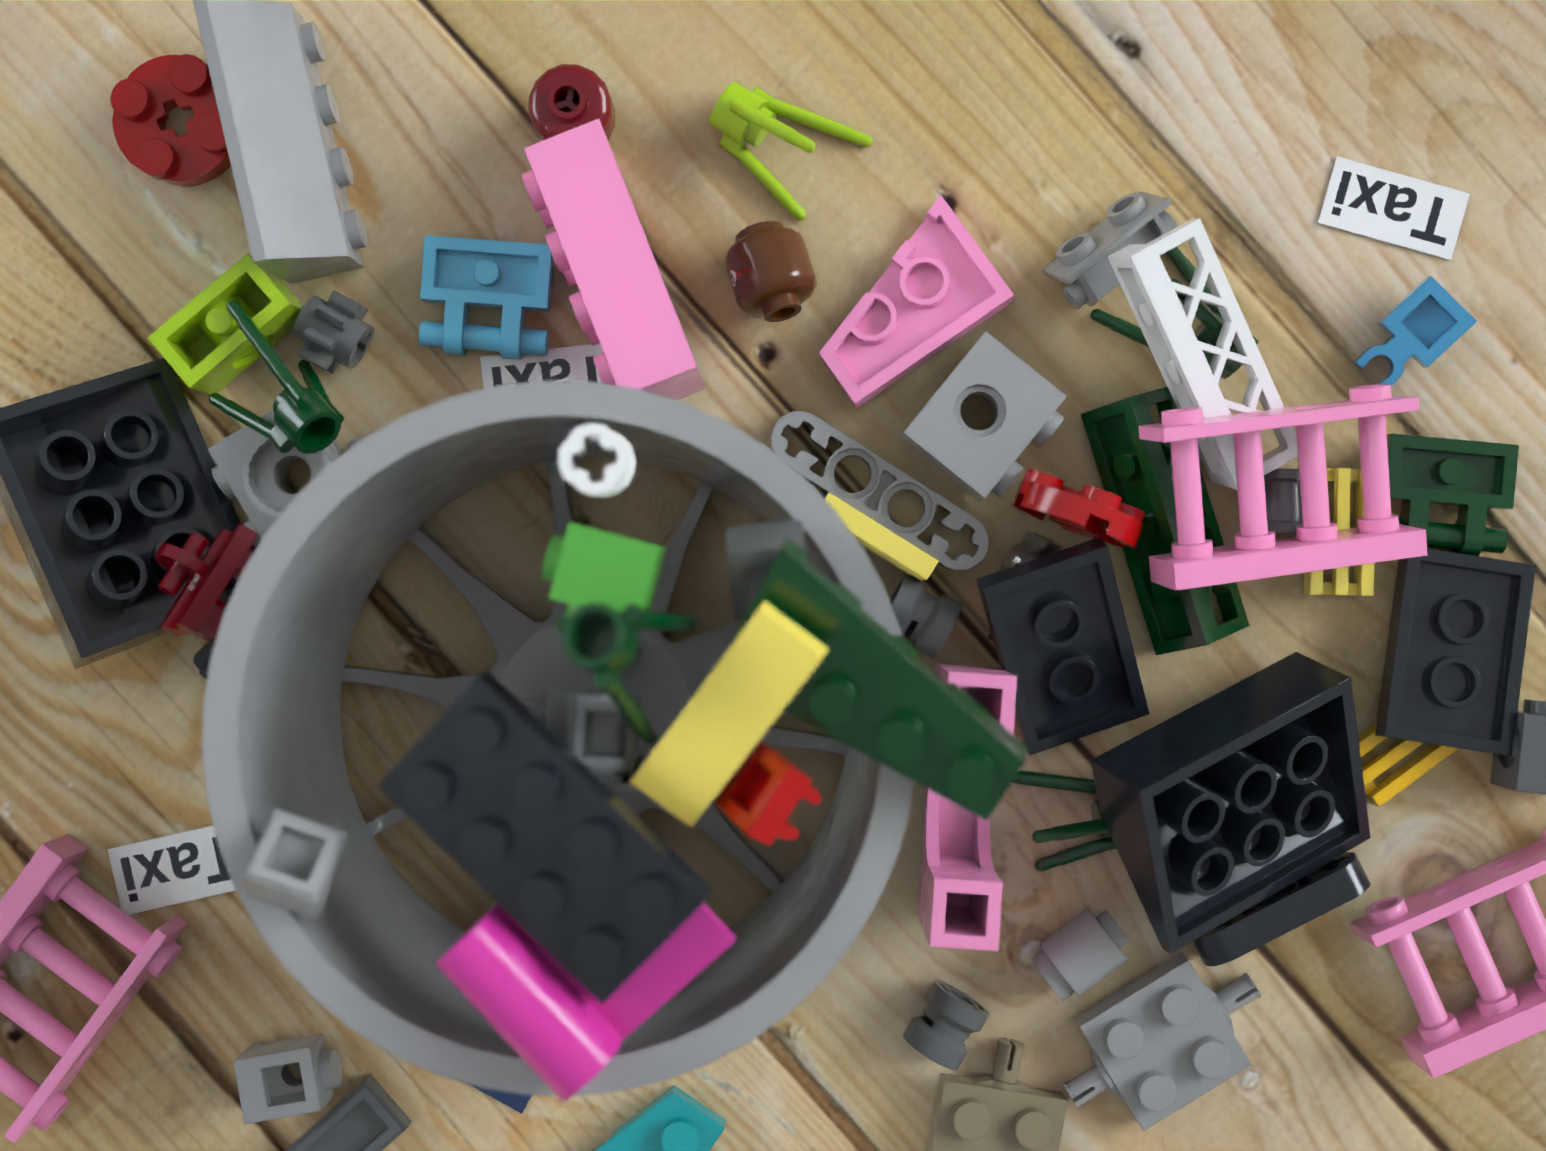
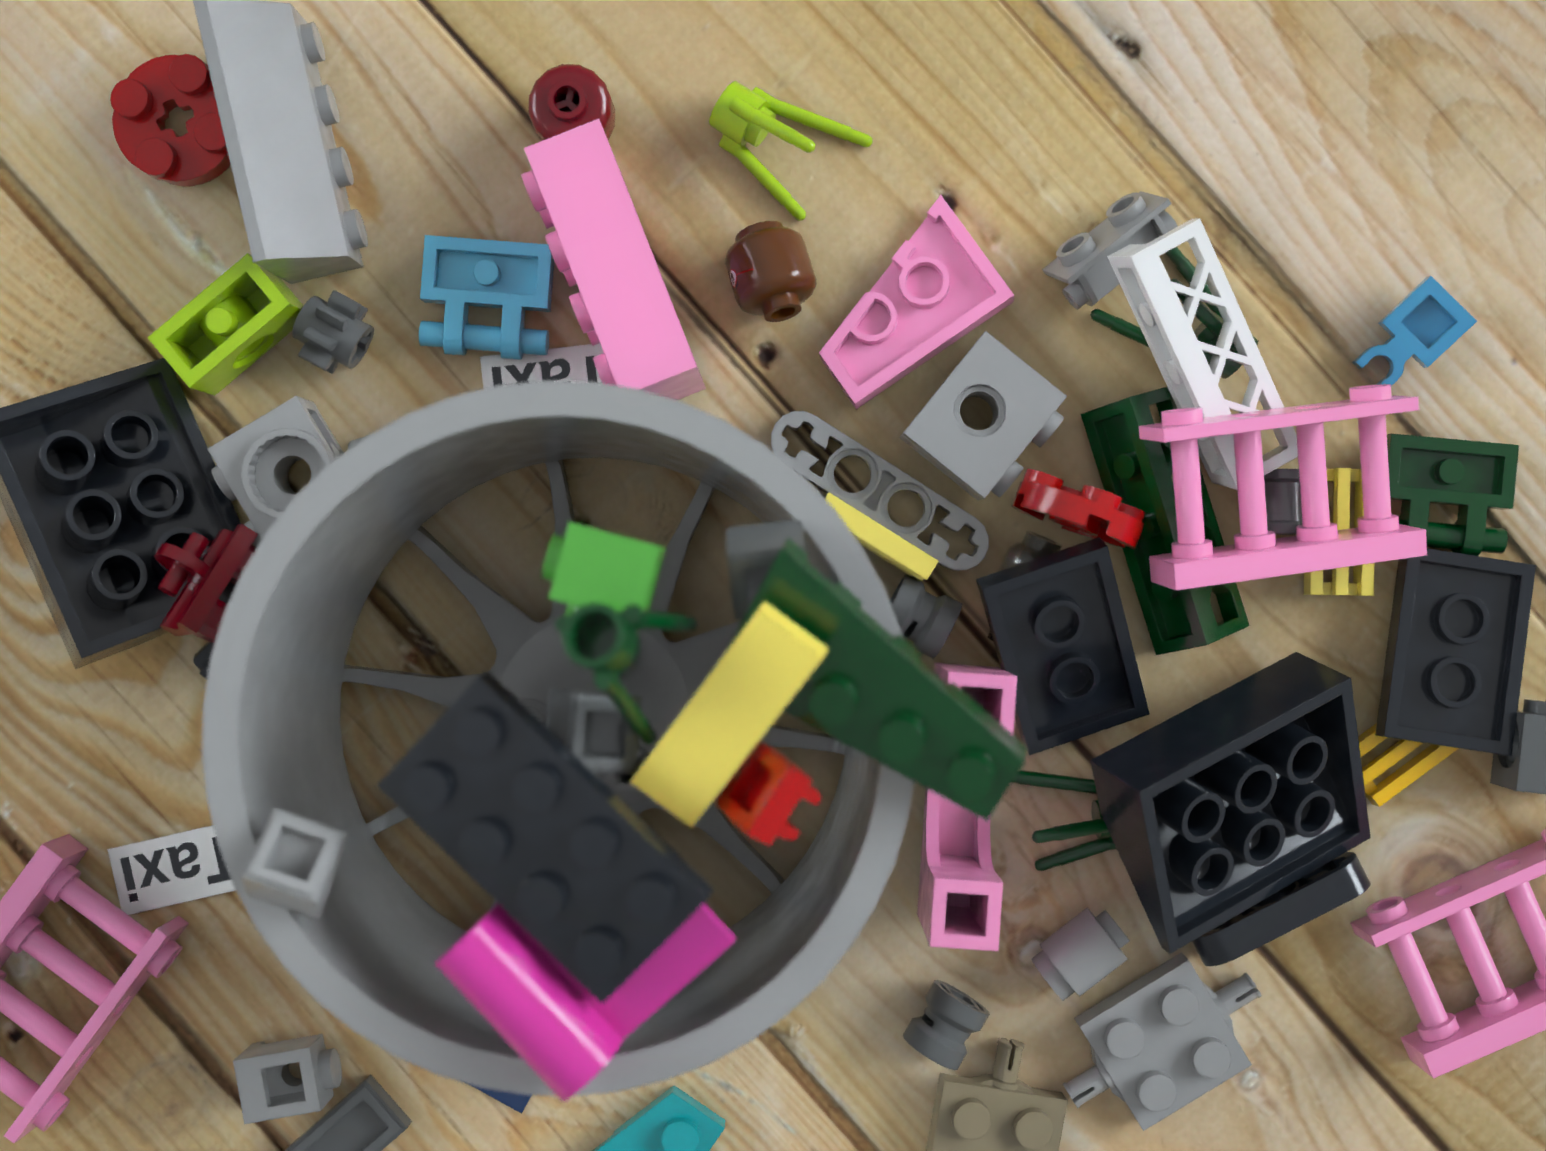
dark green plant [209,300,344,454] -> none
white bush [558,423,636,498] -> none
white sticker [1318,156,1470,260] -> none

